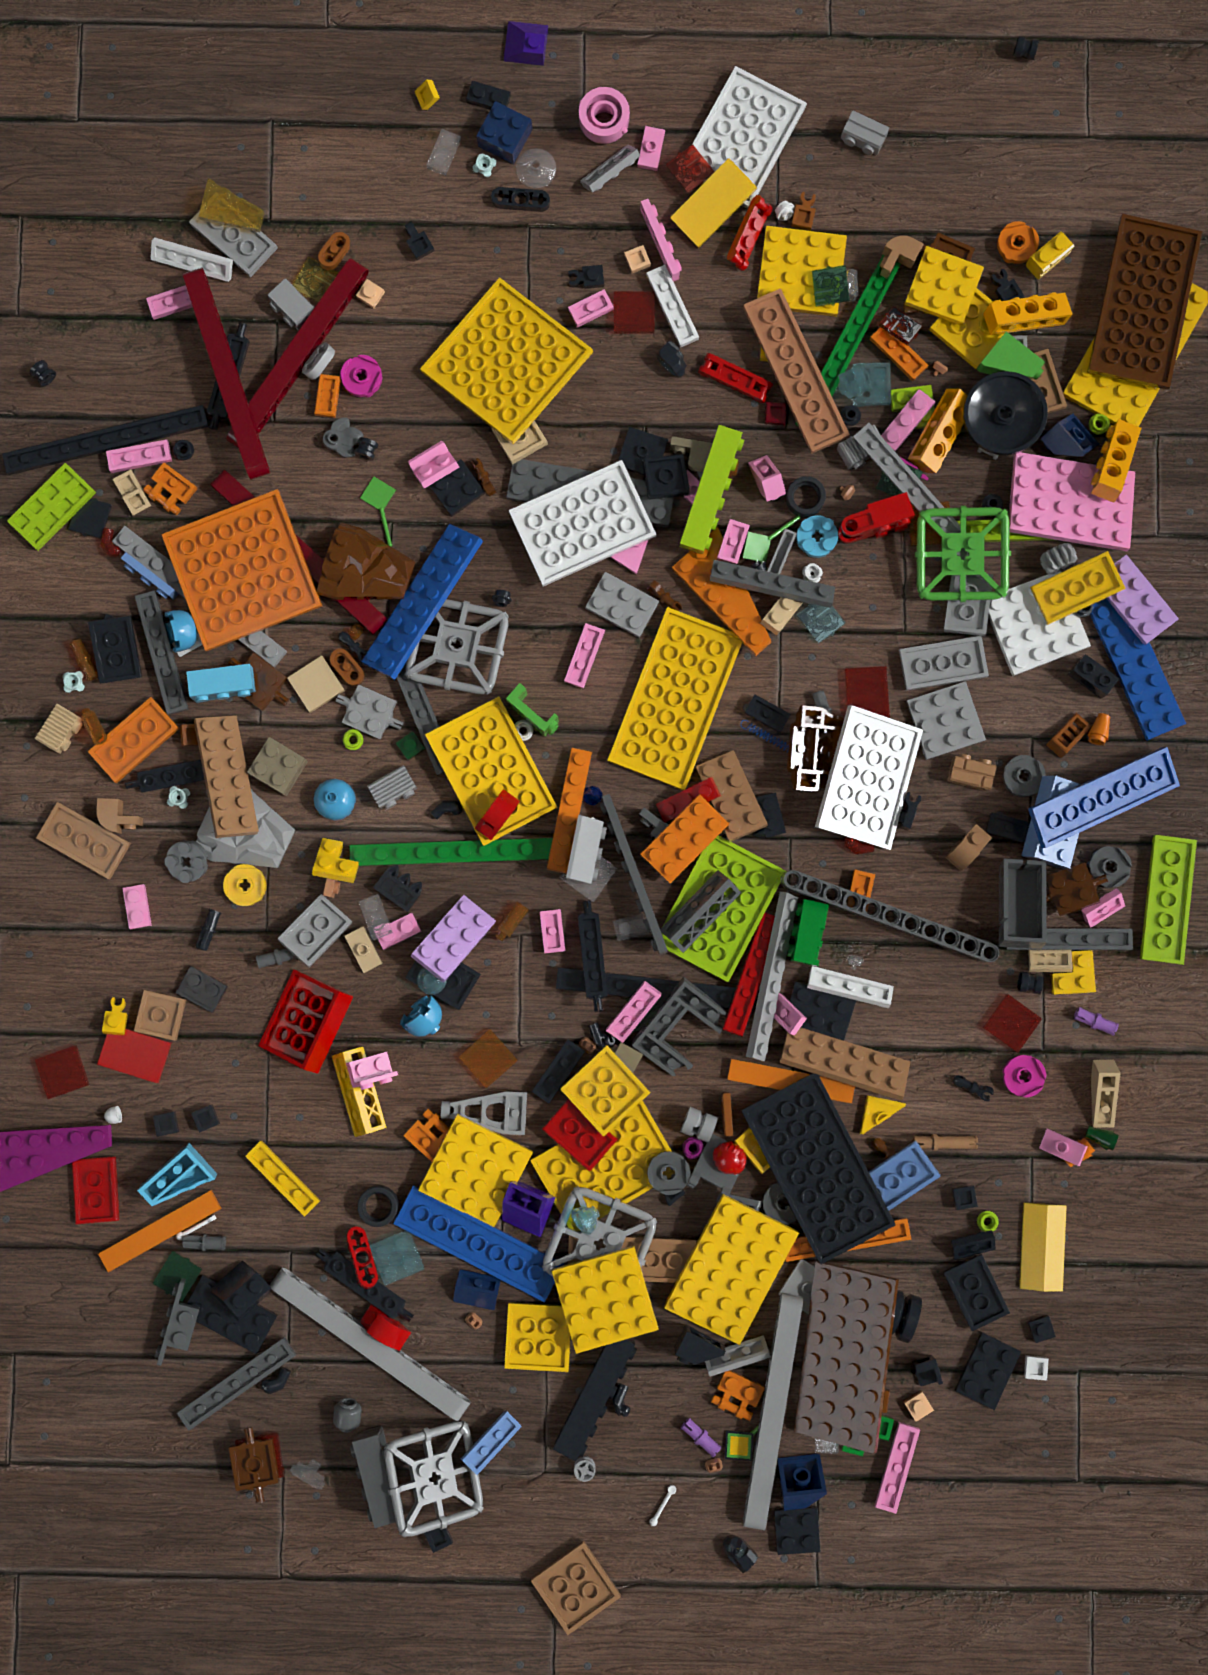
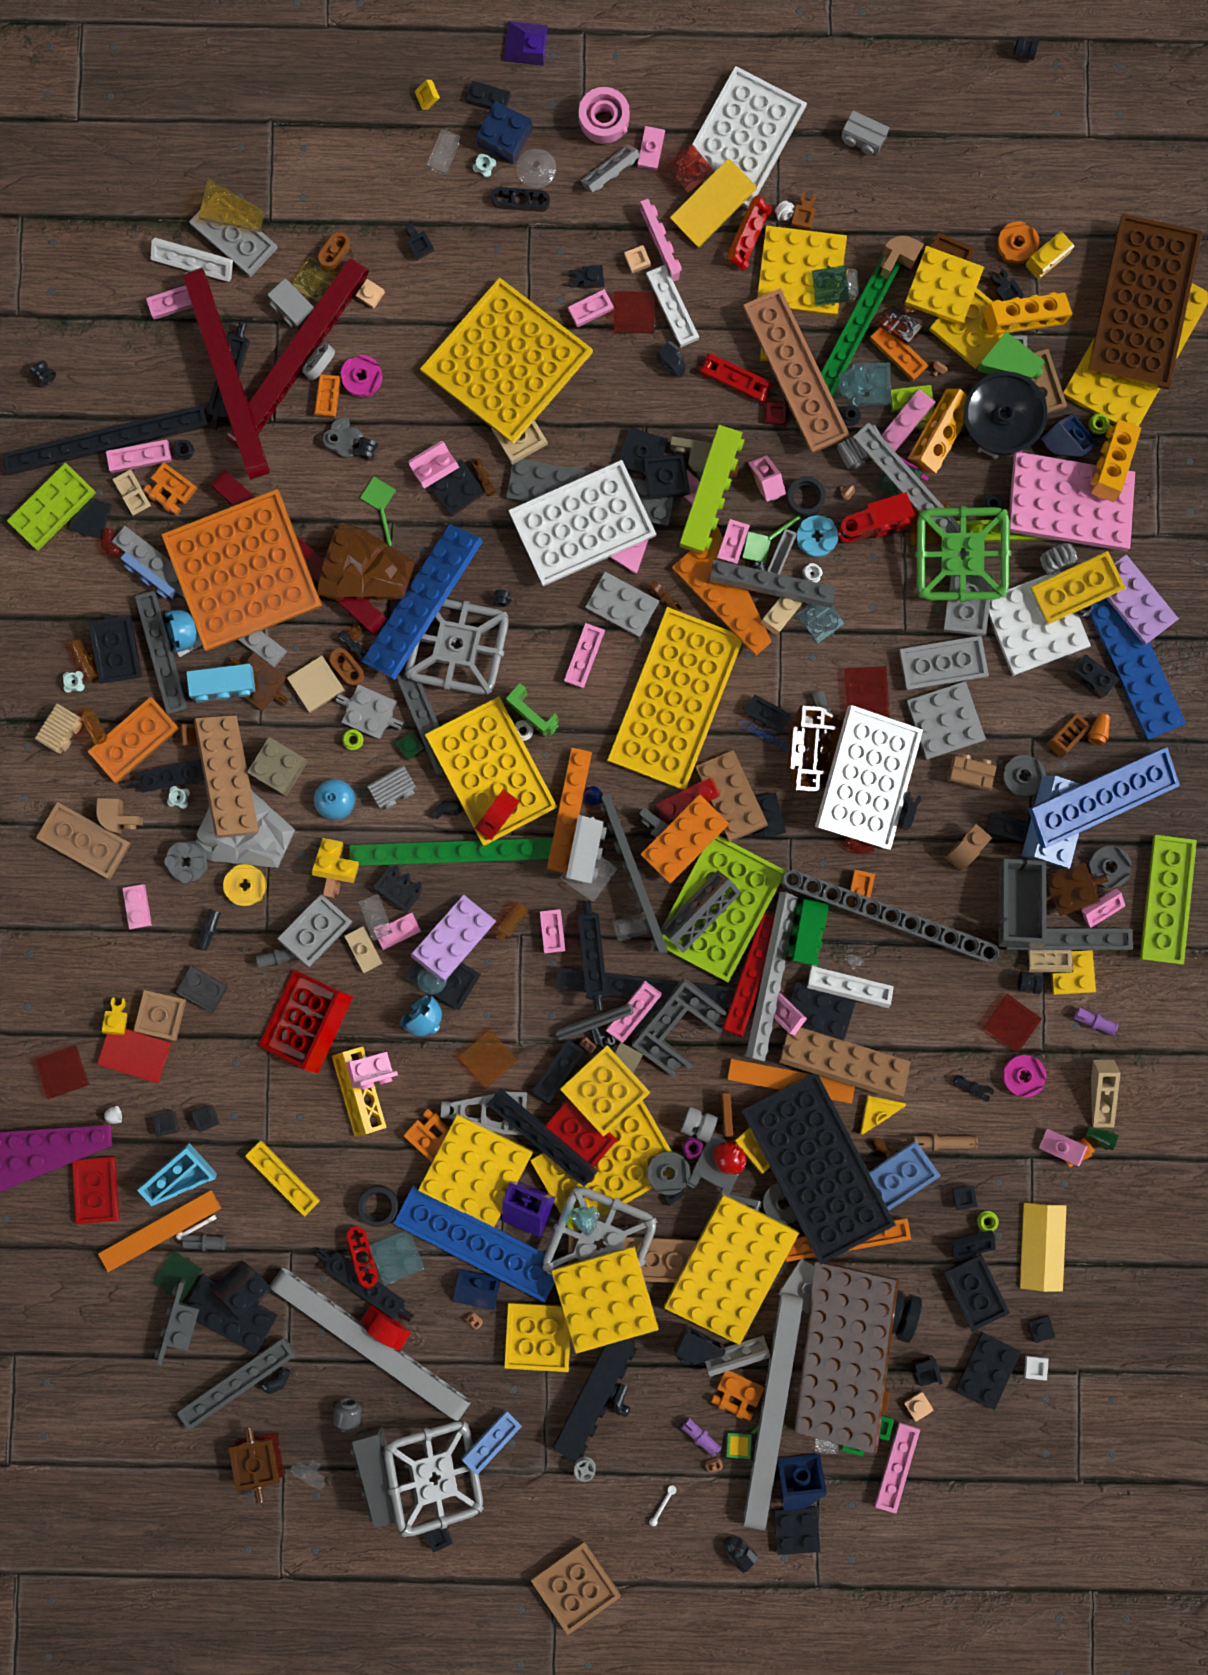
none -> black tile [487,1088,598,1187]
none -> dark grey axle [556,1004,634,1040]

